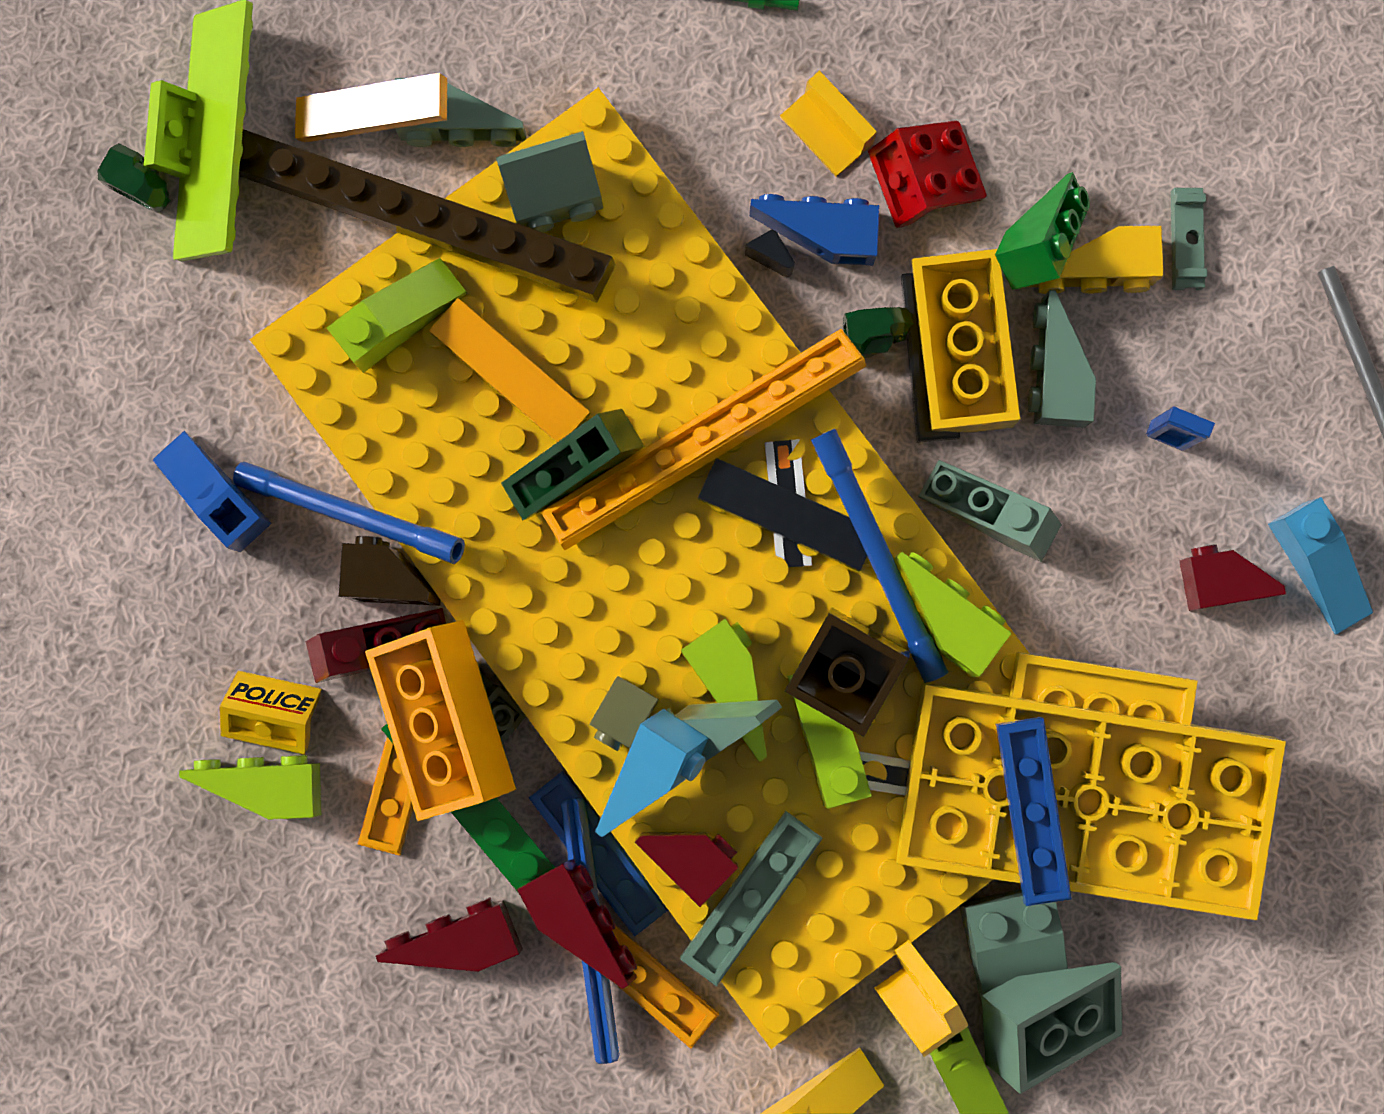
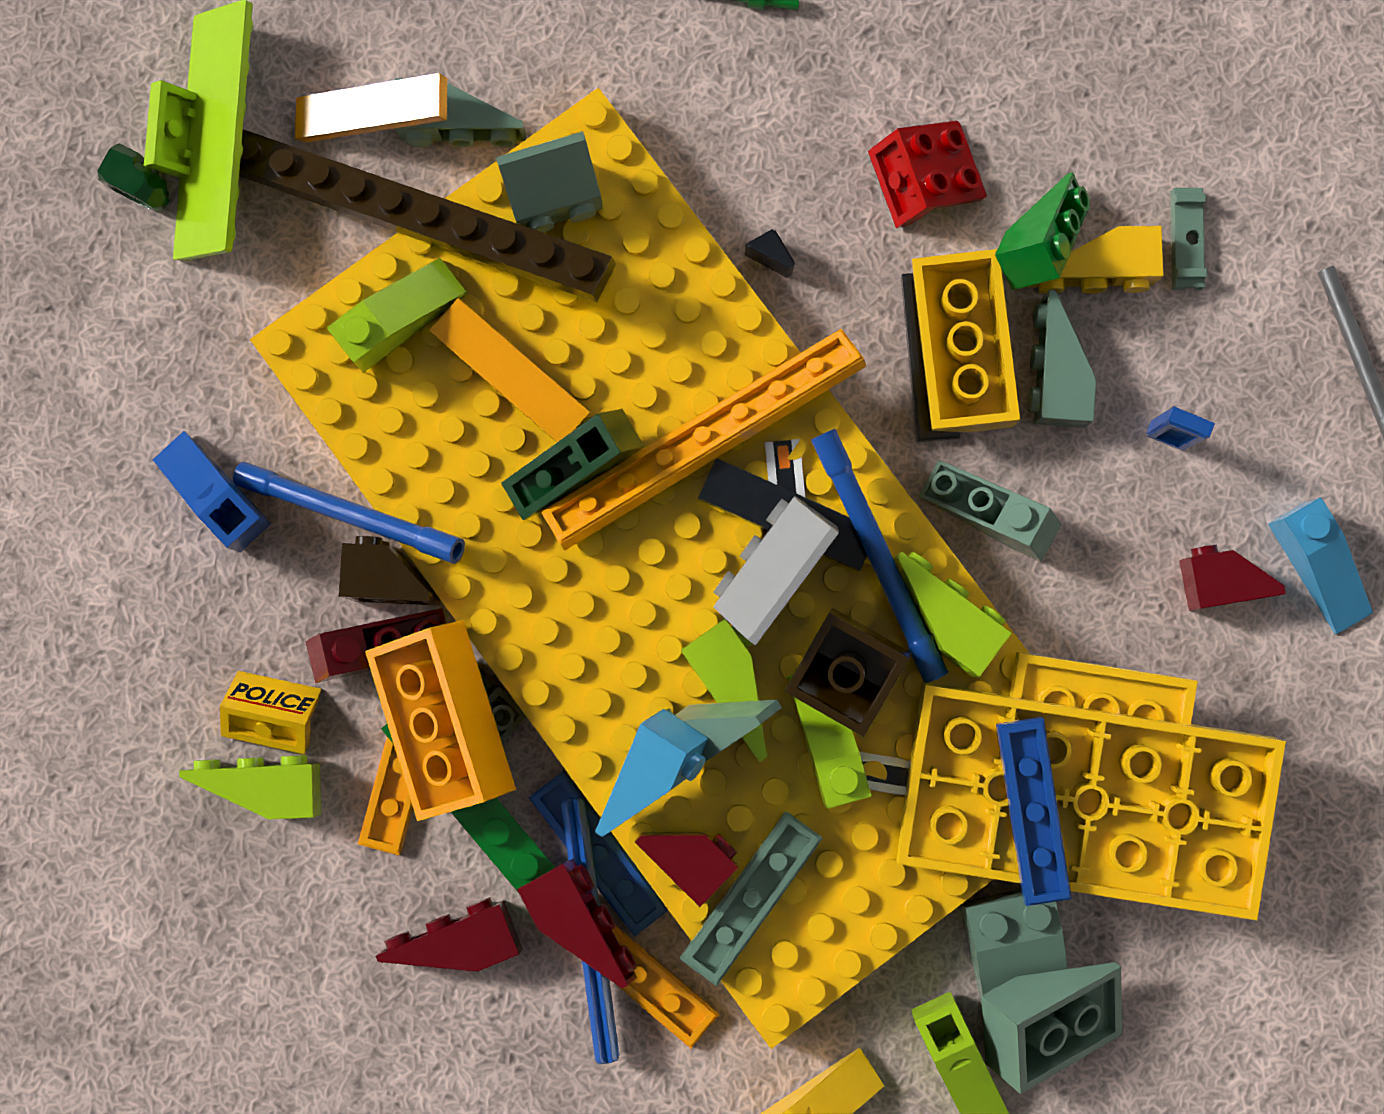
olive brick [589,676,659,751] -> none
blue slope [749,194,879,266] -> none
yellow panel [780,70,877,177] -> none
dark green rock [843,307,914,358] -> none
yellow panel [874,940,969,1057] -> none
none -> light grey slope [713,496,839,645]

